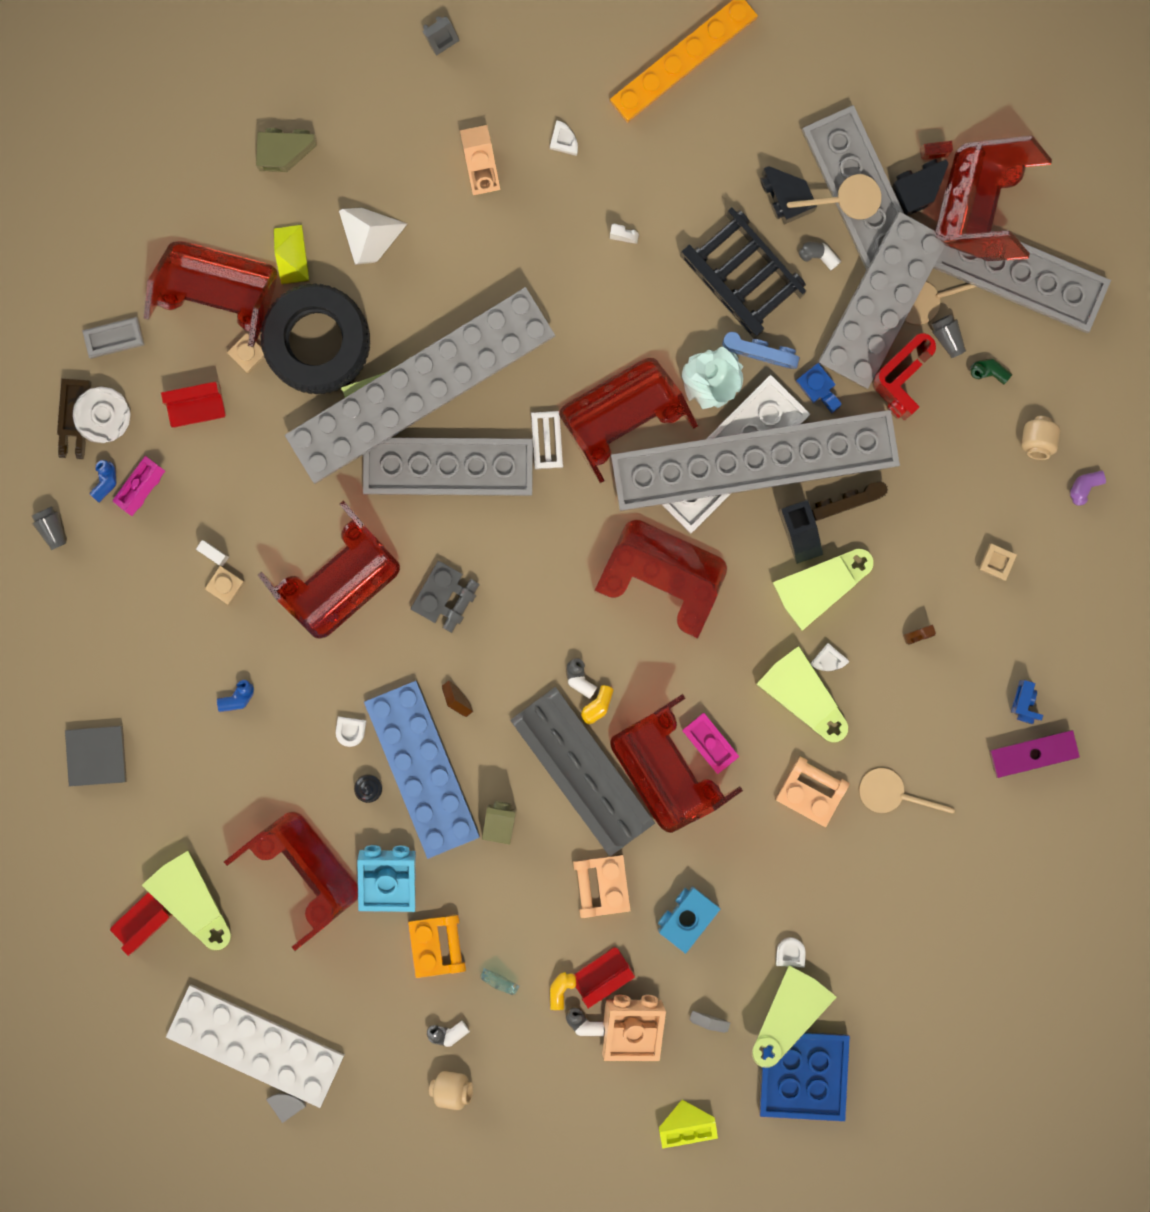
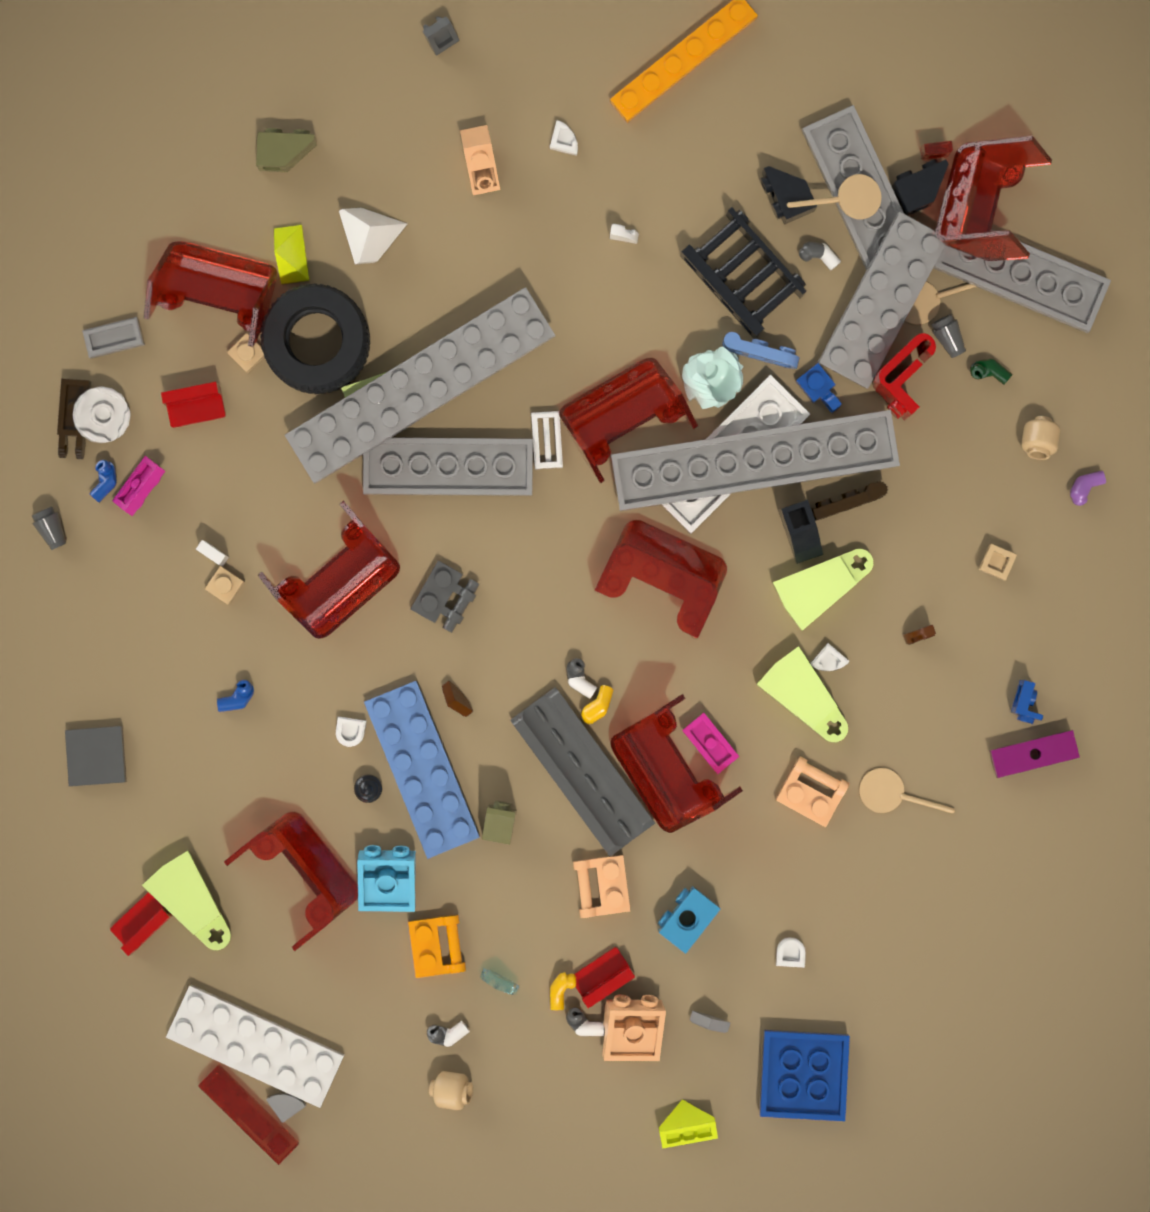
yellowish green piece [752,966,837,1068] -> none
none -> clear red plate [198,1064,299,1165]

